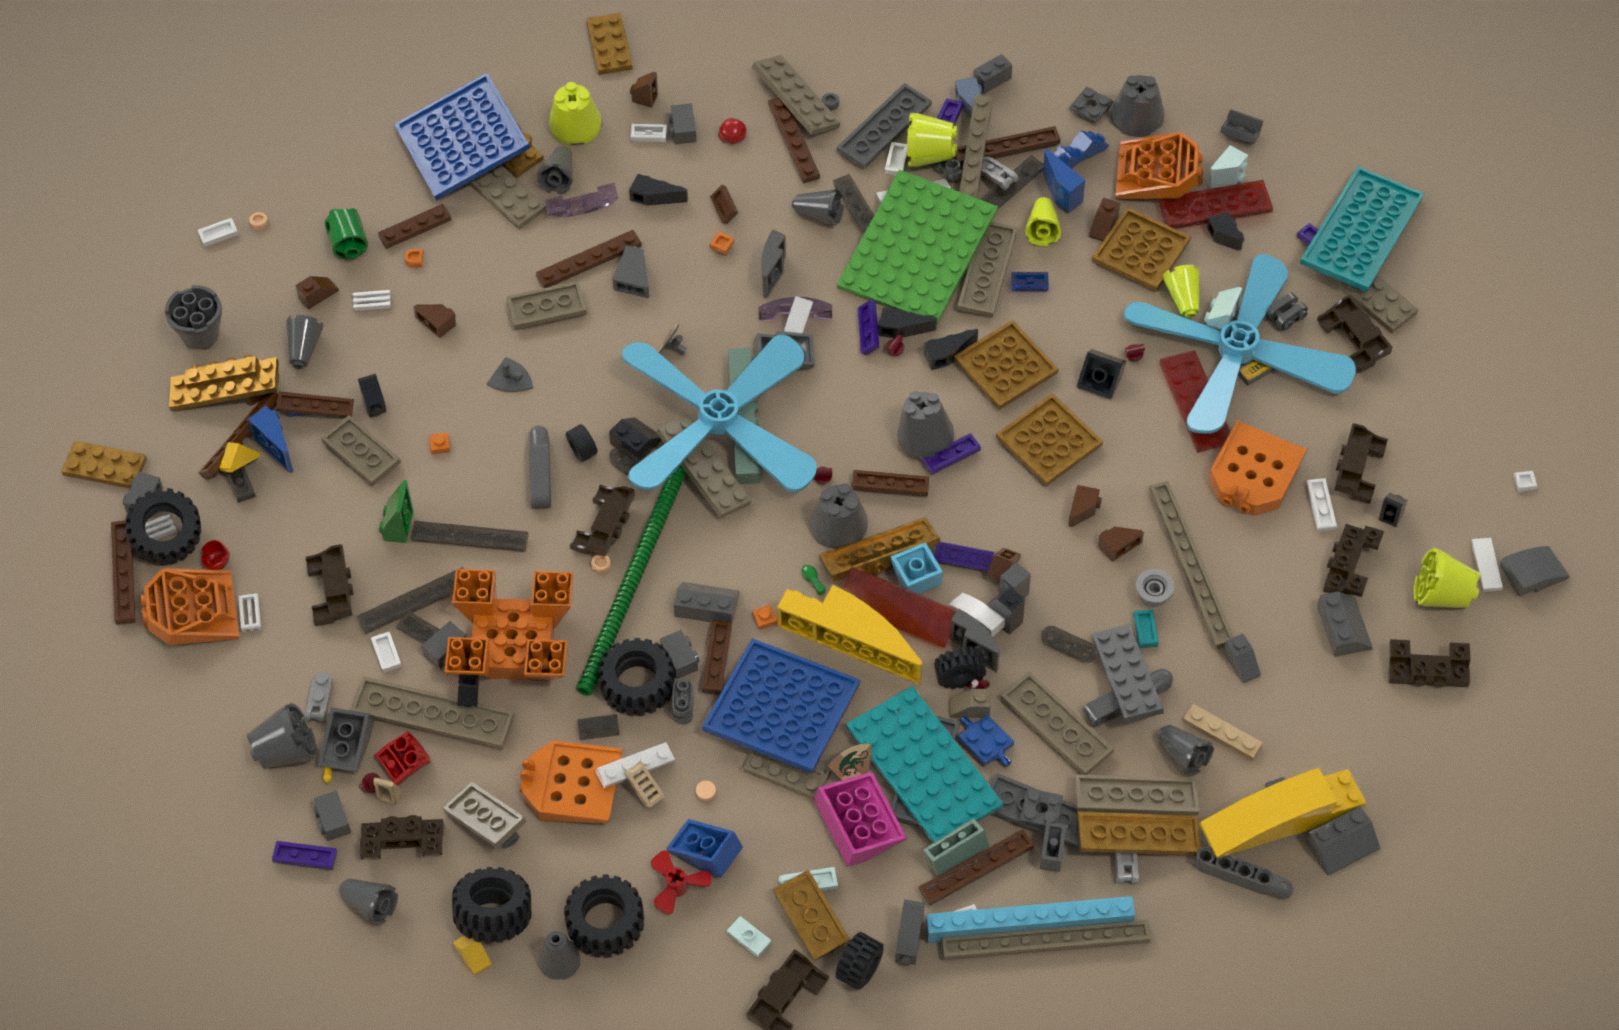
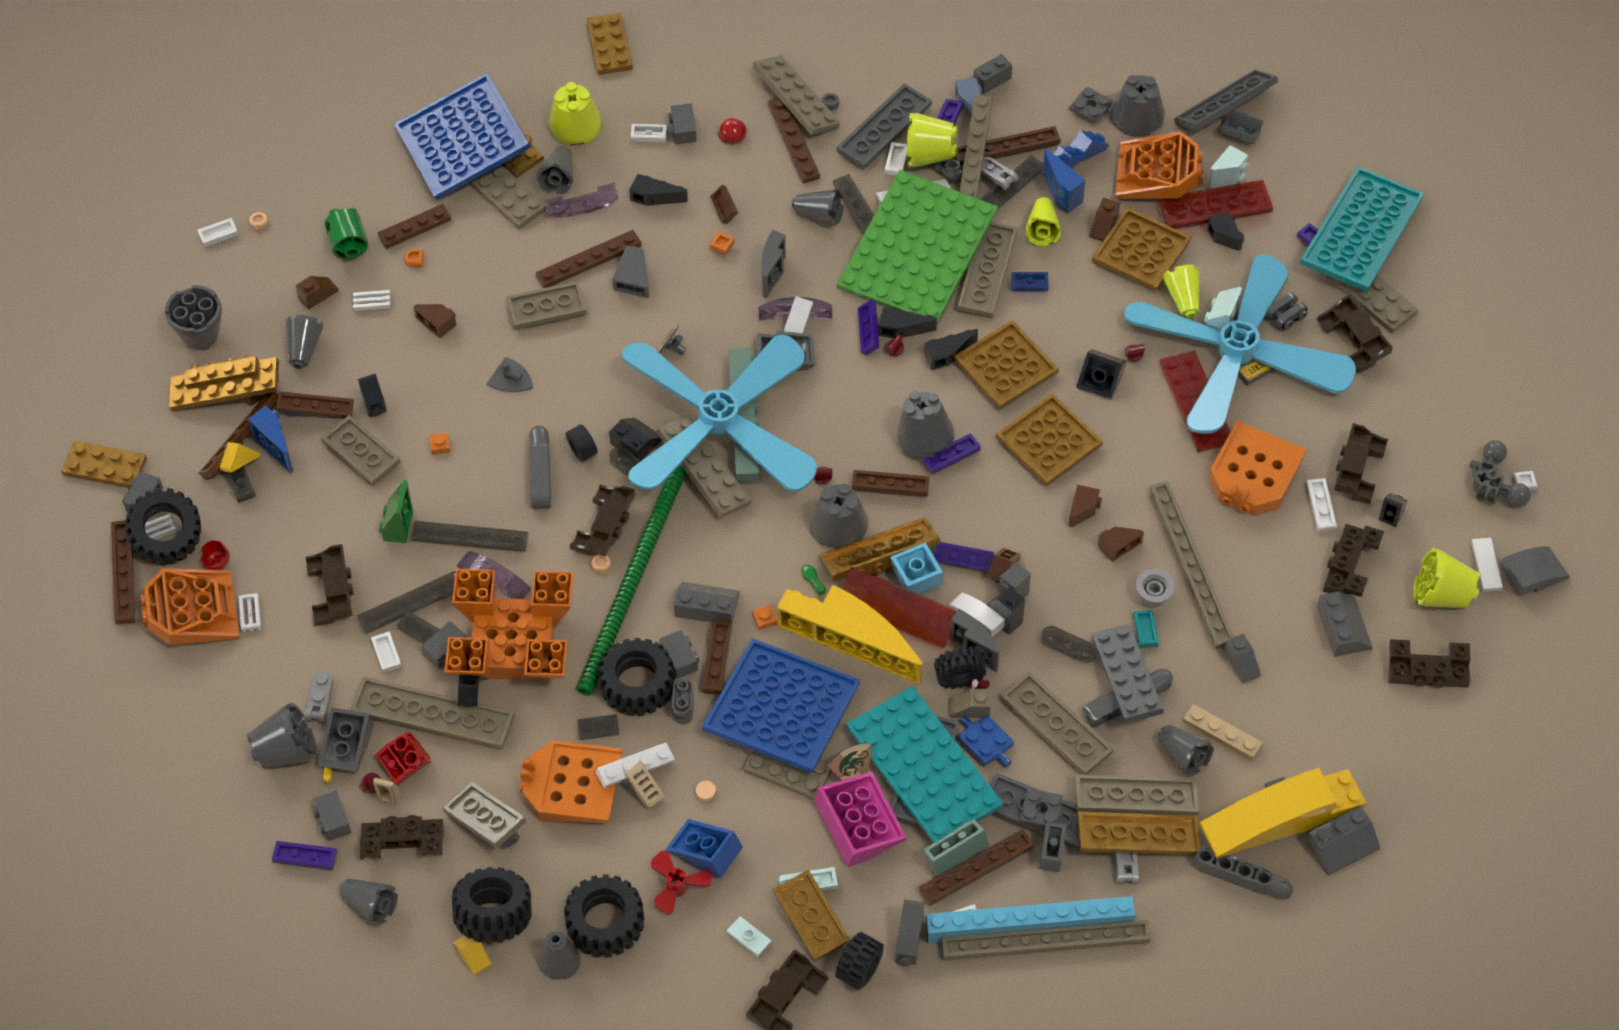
reddish brown slope [630,72,658,108] -> none
none -> slope [457,551,531,599]
none -> dark grey tile [1174,69,1279,131]
none -> dark grey piece [1469,440,1531,507]

